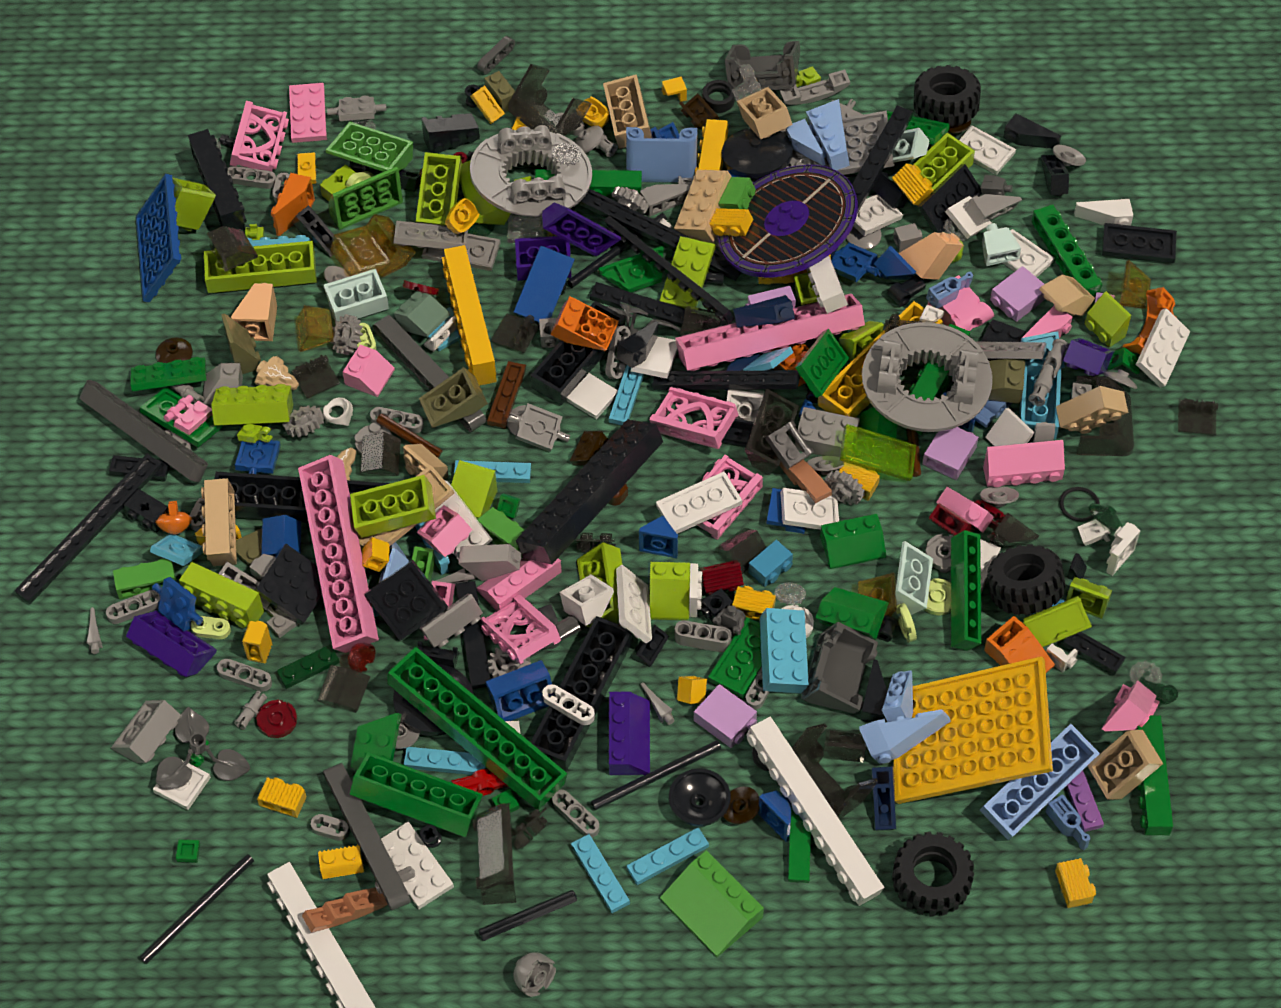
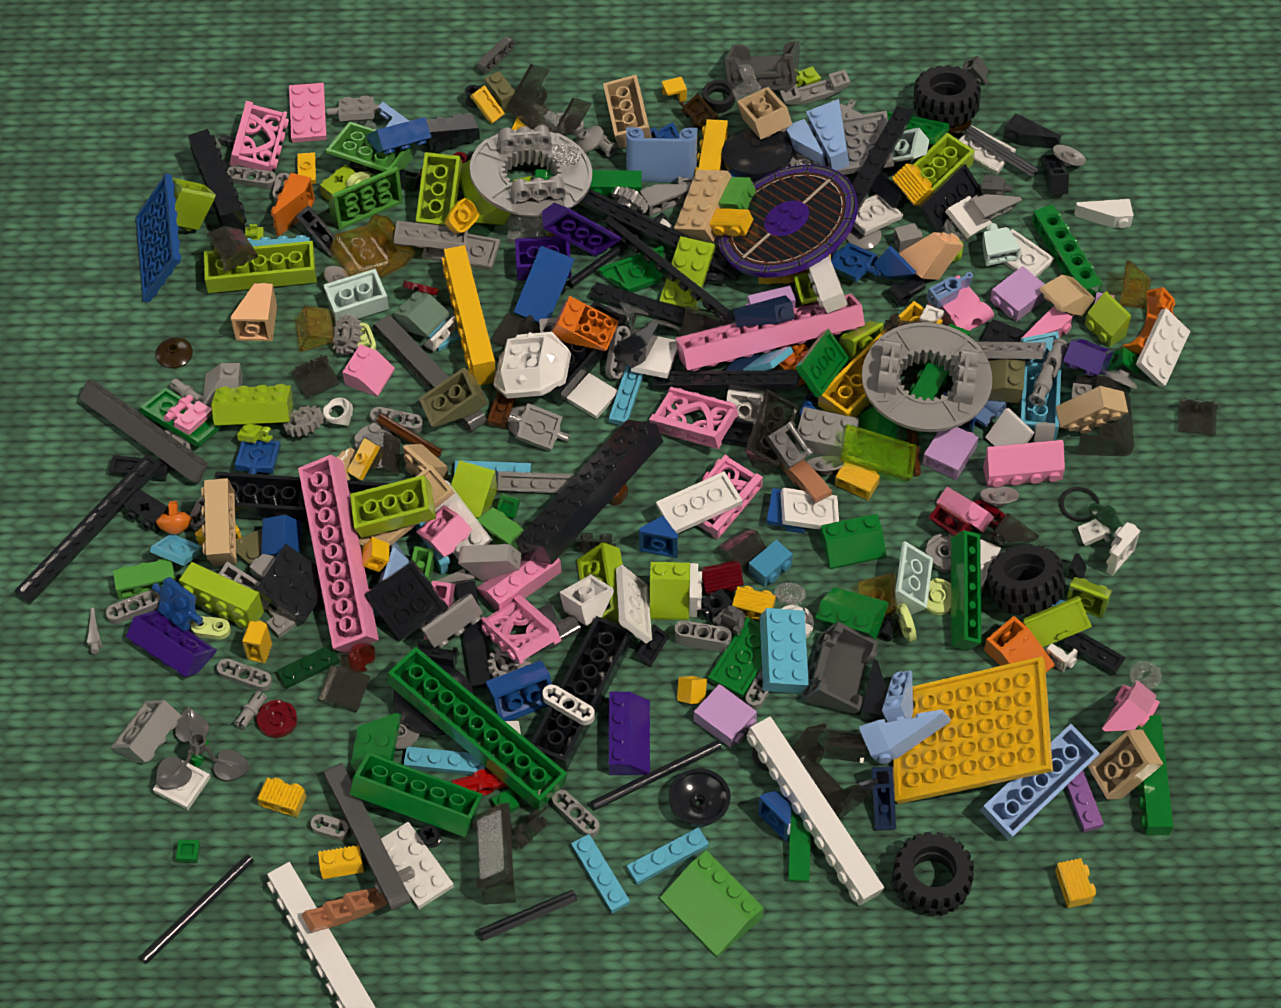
green plate [131,357,207,391] -> none
olive slope [221,314,261,374] -> none
tan rock [254,356,299,390] -> none
light grey cylinder [514,952,556,997] -> none
dark brown bracket [570,431,609,466] -> none
yellow piece [575,96,610,128] -> none
light grey piece [640,682,674,725] -> none
dark brown dish [723,786,760,824] -> none
light grey gear [824,470,865,505] -> none
medium blue piece [1045,794,1090,850] -> none
black plate [1102,223,1177,263] -> none
clear green connector [1139,676,1178,705] -> none
none -> yellow plate [347,438,380,481]
none -> blue slope [366,117,431,155]
none -> light blue slope [378,101,409,127]
none -> white piece [493,332,571,398]
none -> light grey tile [497,471,574,493]
none -> dark grey piece [962,56,989,85]
none -> black axle [965,126,1039,177]

